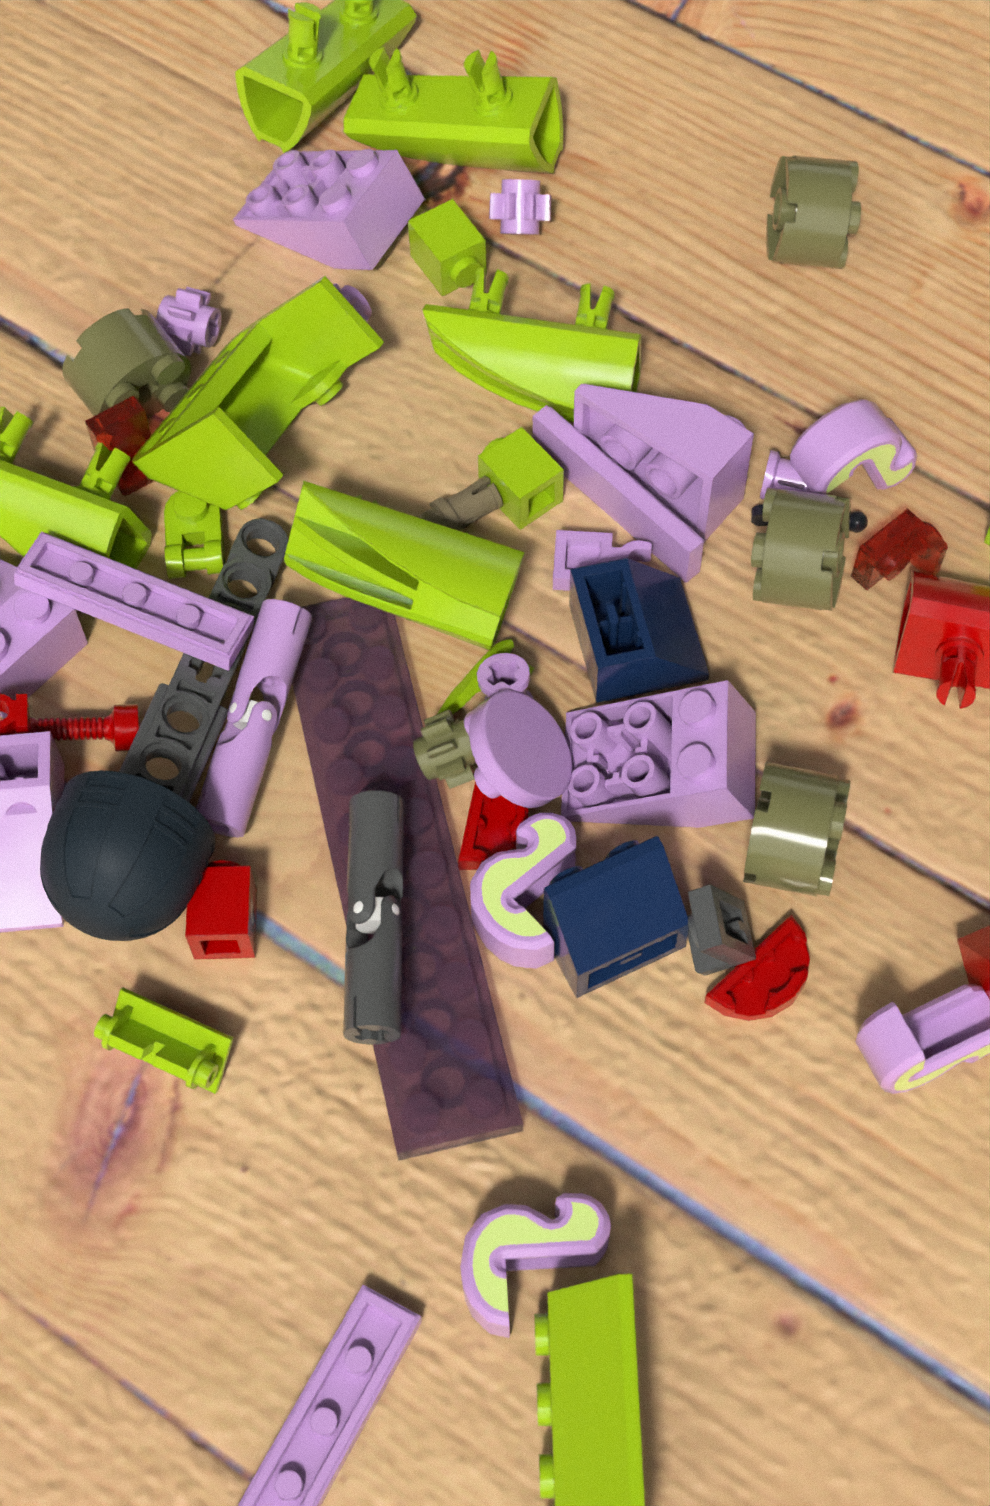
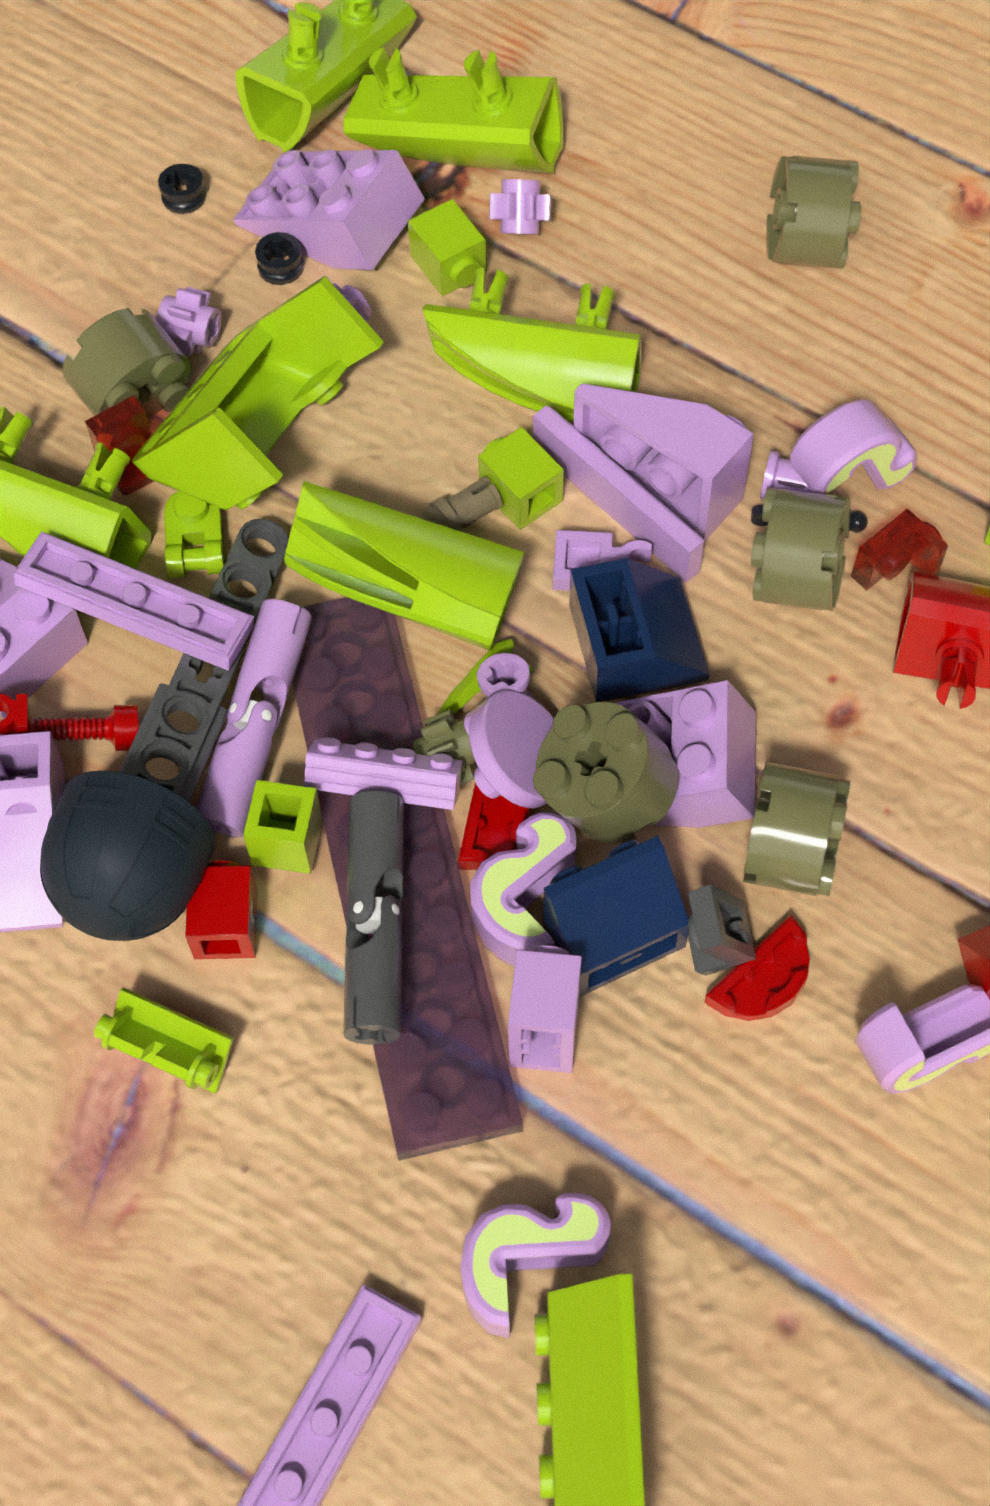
none -> black bush [158,163,207,214]
none -> lime brick [243,780,323,874]
none -> black bush [255,232,304,285]
none -> lavender piece [304,737,463,810]
none -> lavender brick [508,945,582,1073]
none -> olive brick [533,702,679,843]

